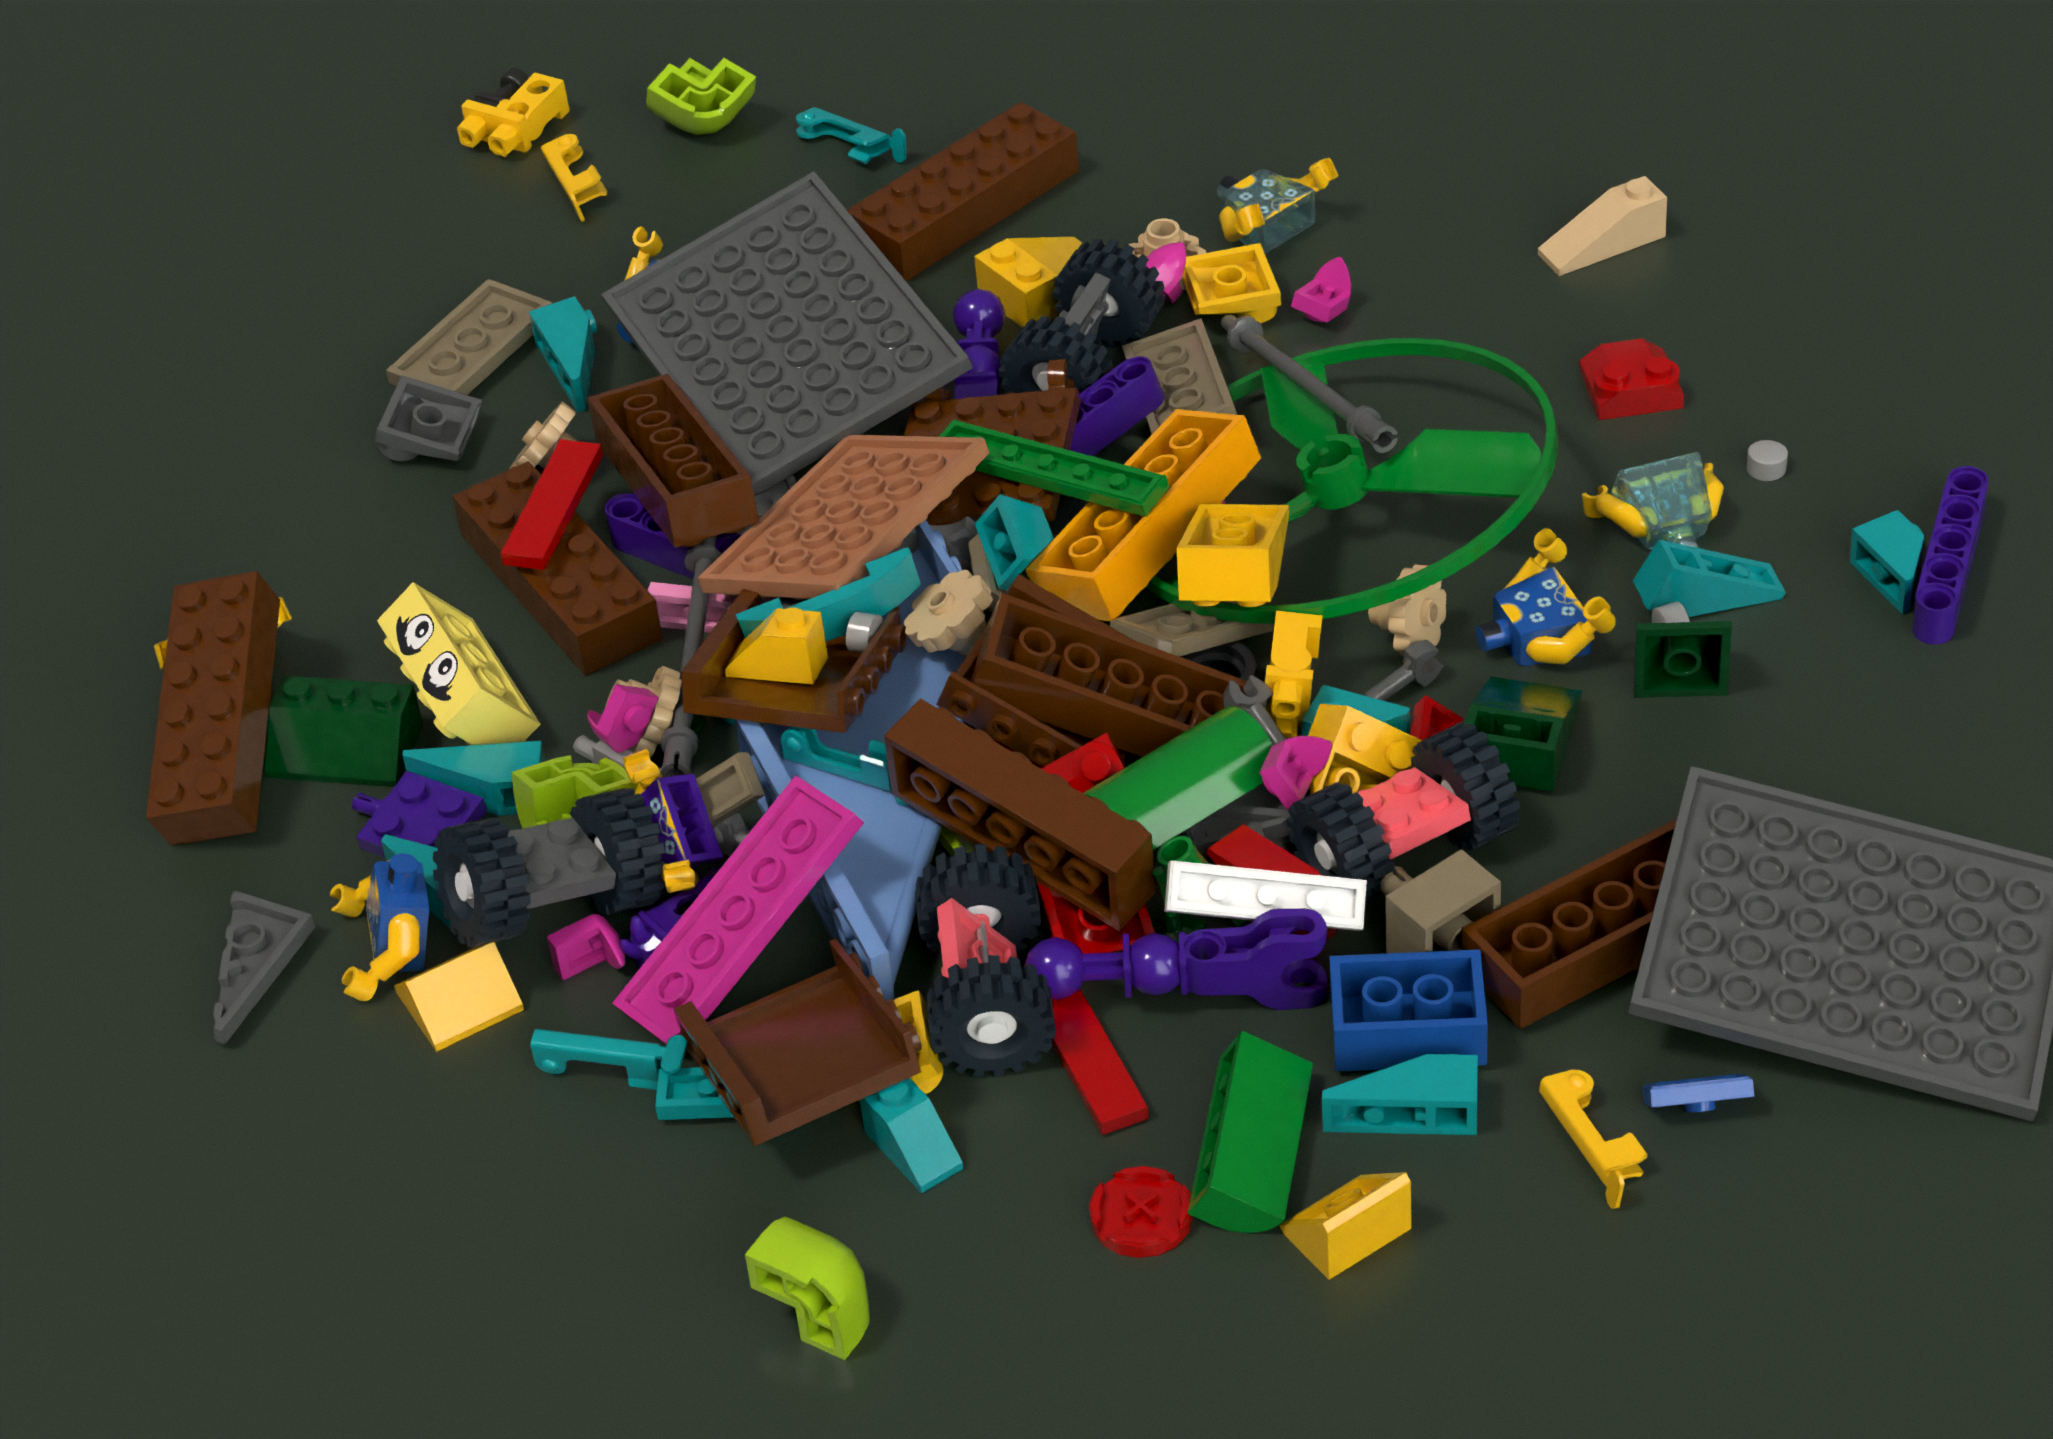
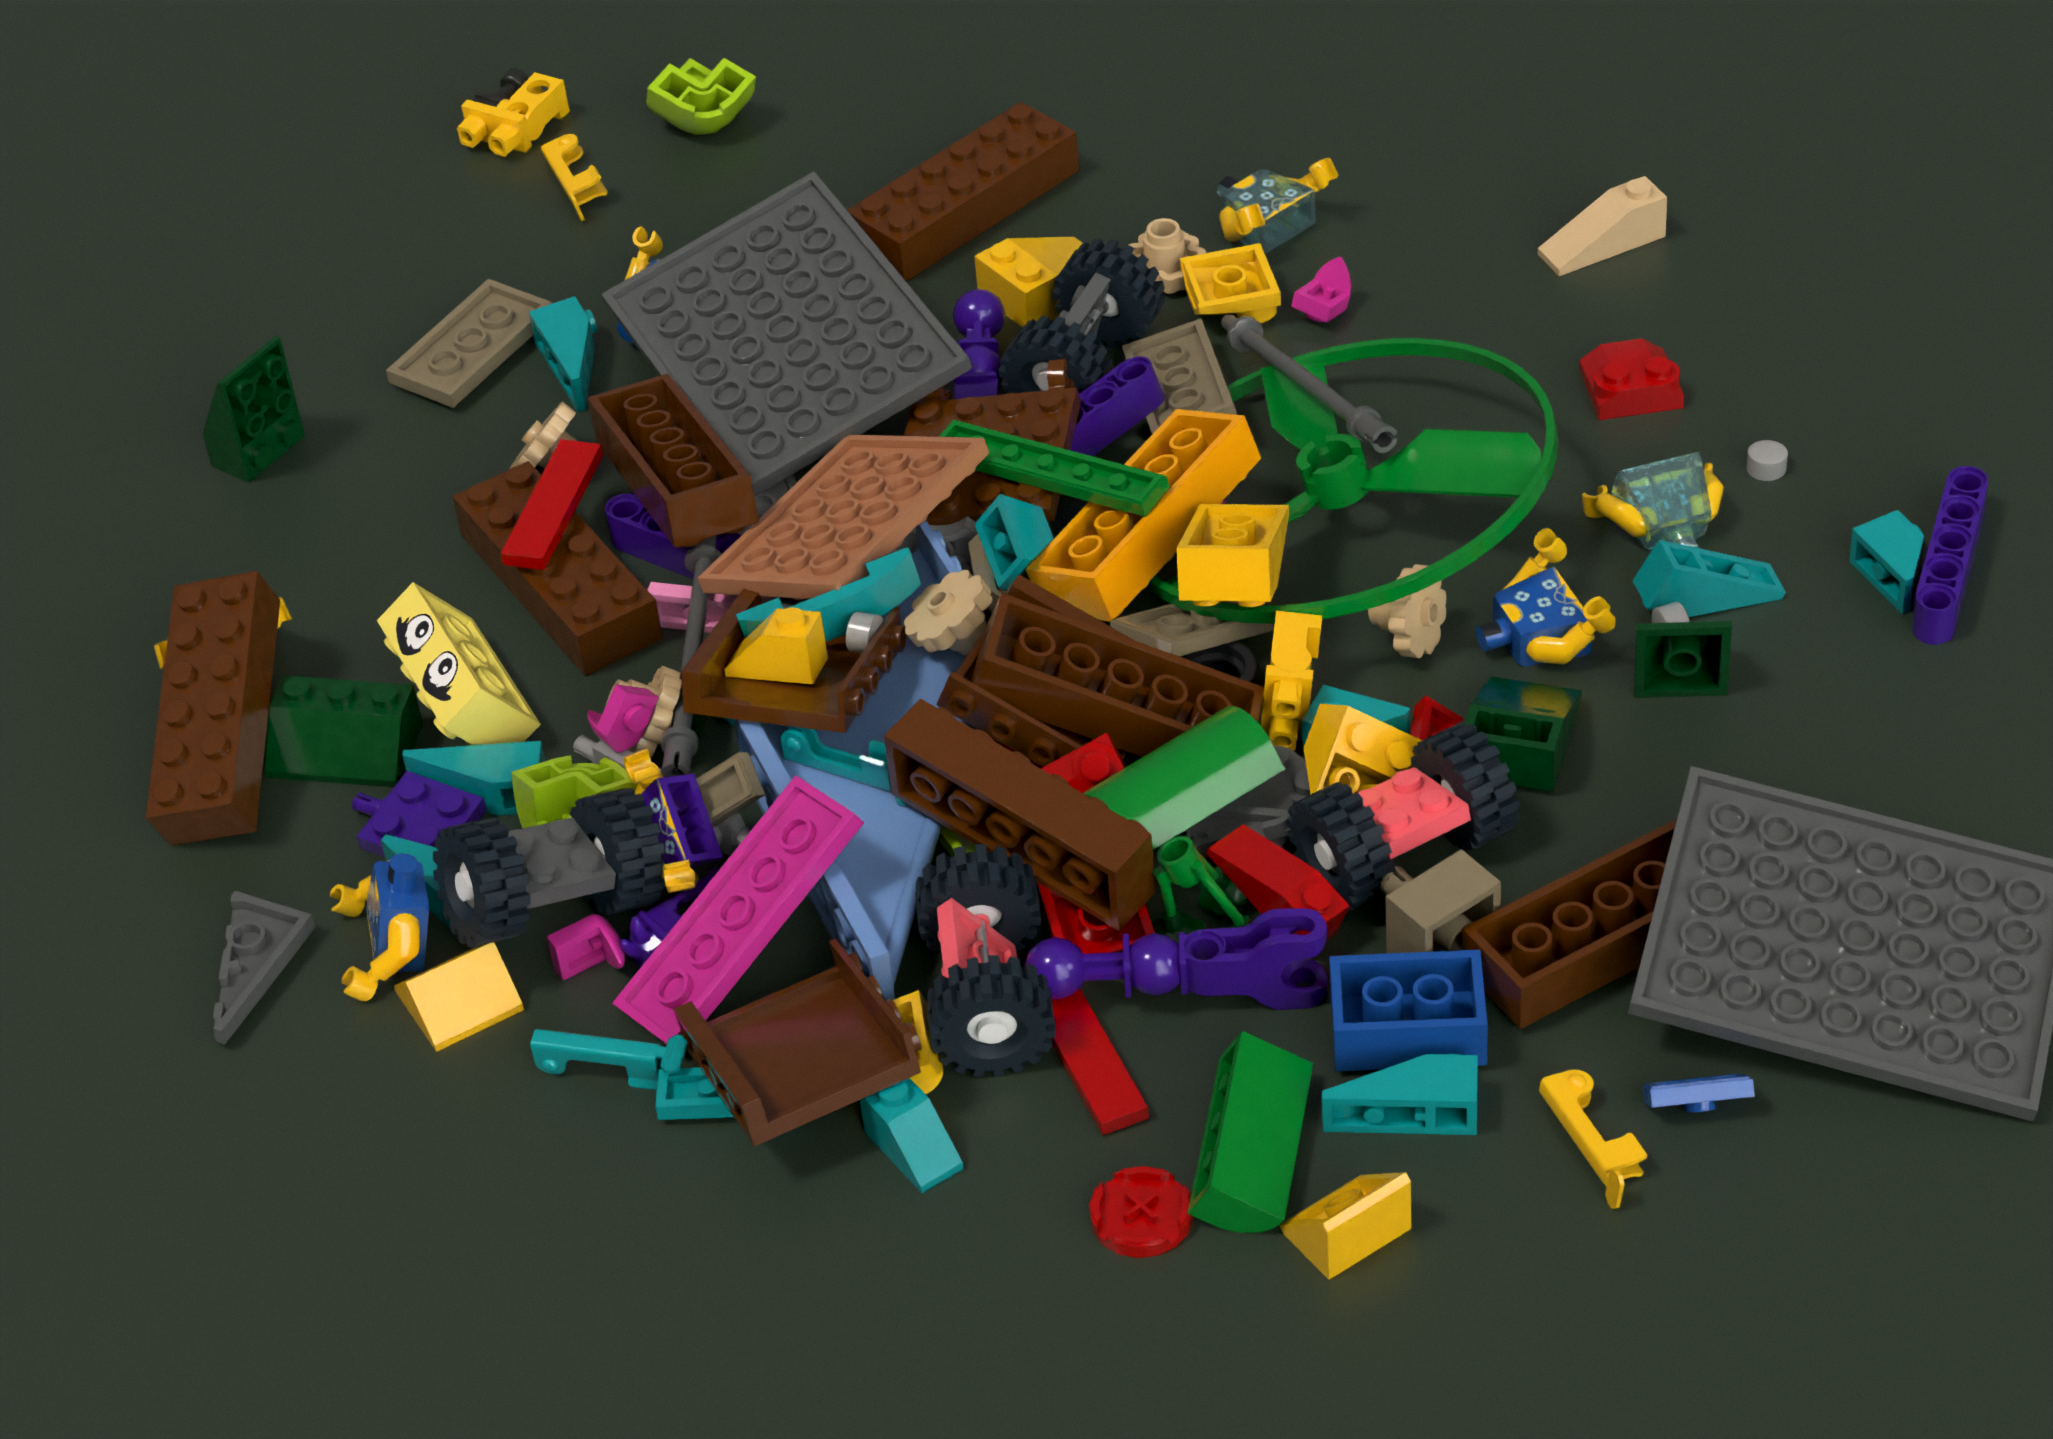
dark grey slope [374,375,482,461] -> none
lime brick [745,1216,870,1360] -> none
teal piece [796,107,906,164] -> none
dark pink plate [1146,242,1186,304] -> none
white tile [1164,860,1367,931] -> none
dark grey bar [1223,675,1286,745] -> none
dark pink plate [1260,736,1332,810] -> none
dark grey bar [1363,640,1444,701] -> none
none -> dark green slope [203,336,305,483]

